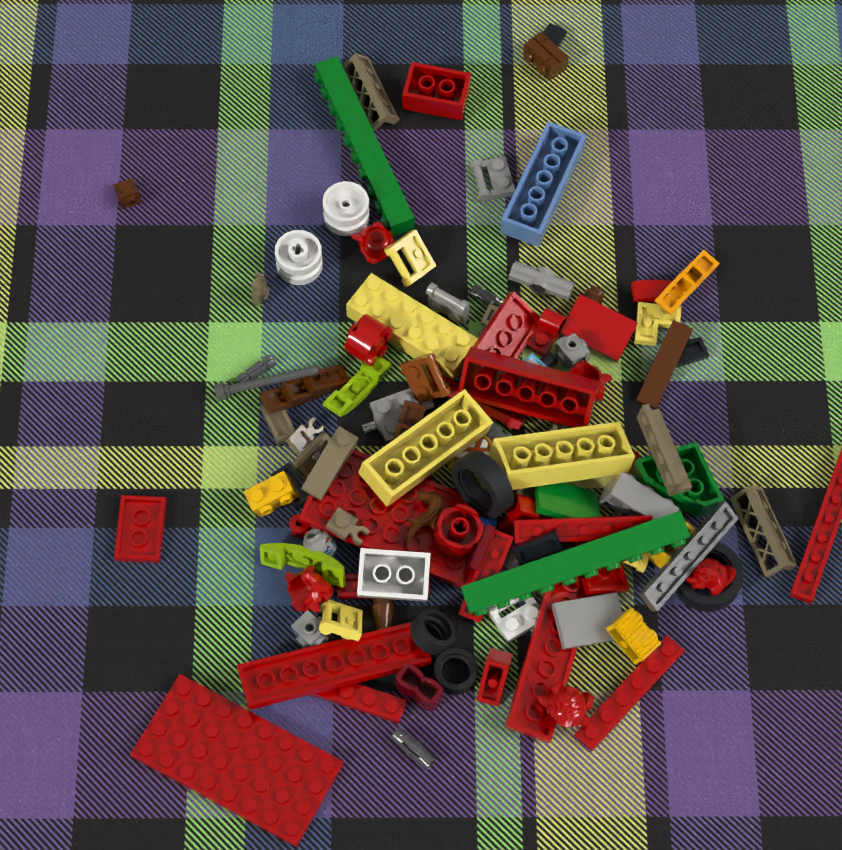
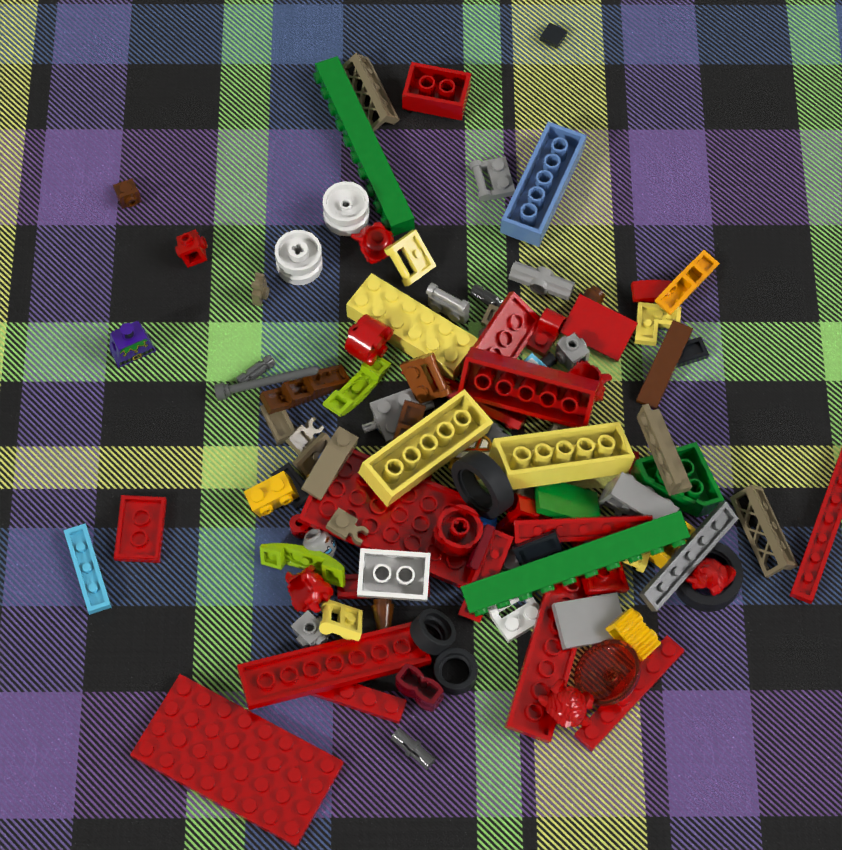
reddish brown piece [405,491,443,546] -> none
red slope [476,648,513,707] -> none
reddish brown brick [523,32,569,80] -> none
none -> medium azure plate [64,523,112,615]
none -> dark purple torso [109,321,156,368]
none -> red brick [175,229,208,268]
none -> clear red dish [574,639,641,706]

